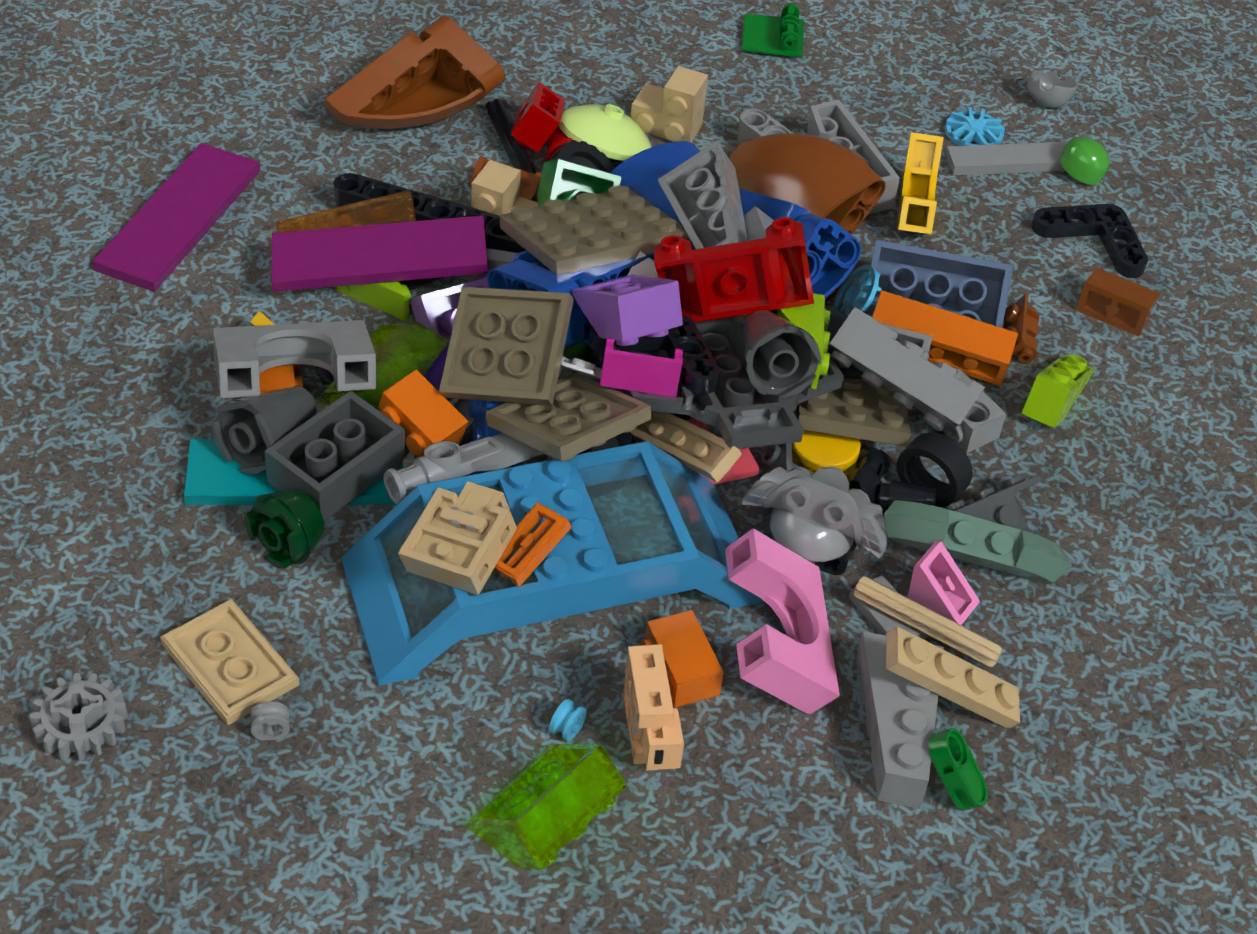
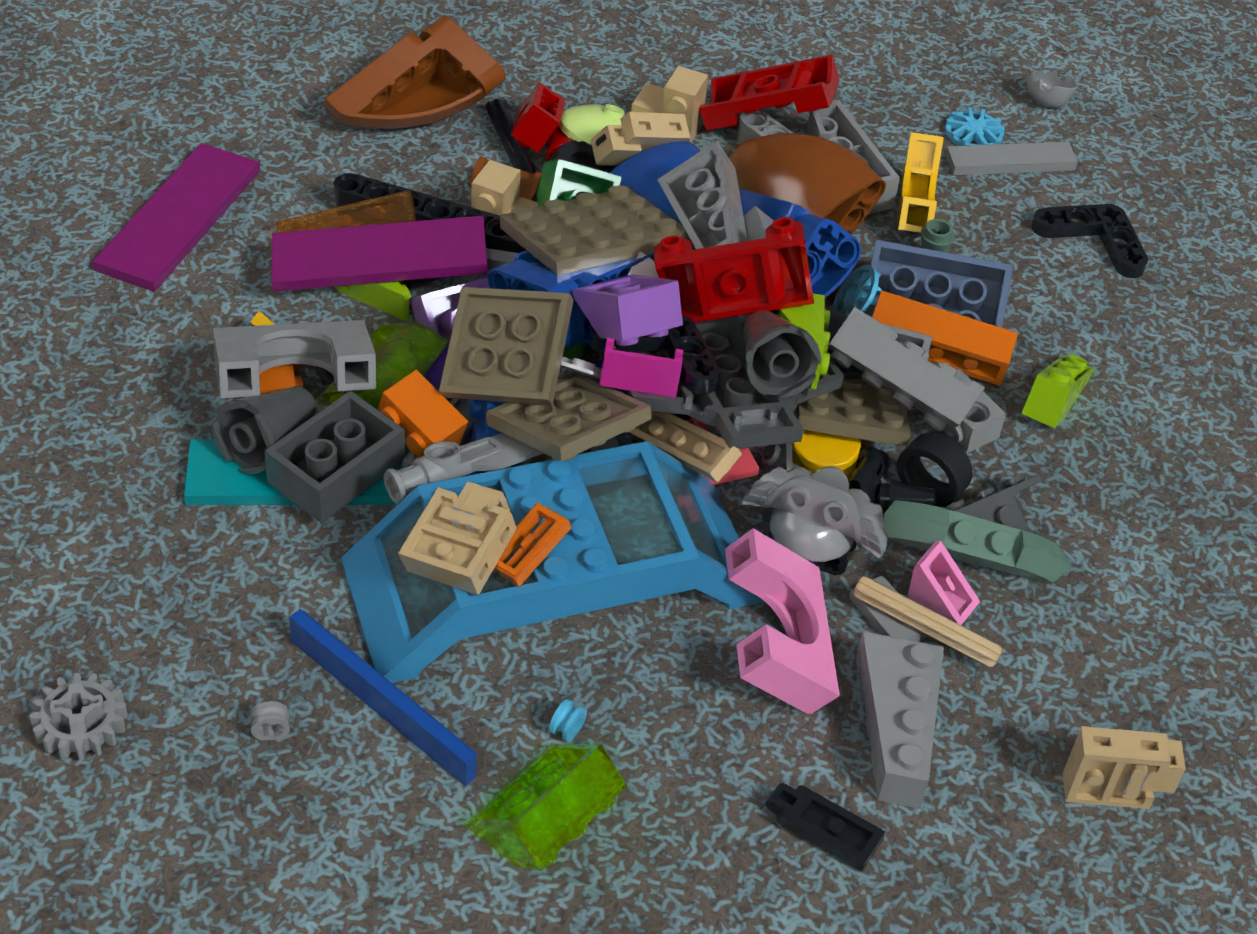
tan tile [160,599,299,726] -> none
dark green cone [244,489,325,569] -> none
light nougat piece [623,644,684,771] -> none
orange brick [641,610,724,708] -> none
green hinge [742,3,804,58] -> none
tan plate [886,626,1020,728] -> none
green piece [929,728,988,811] -> none
dark orange hinge [1004,293,1039,364] -> none
bright green hair [1060,137,1110,185] -> none
dark orange hinge [1075,267,1160,337] -> none
none -> blue tile [289,609,477,787]
none -> tan piece [591,112,691,166]
none -> red piece [699,54,839,131]
none -> black hinge [765,783,886,872]
none -> sand green cone [921,219,955,253]
none -> tan piece [1062,726,1186,809]

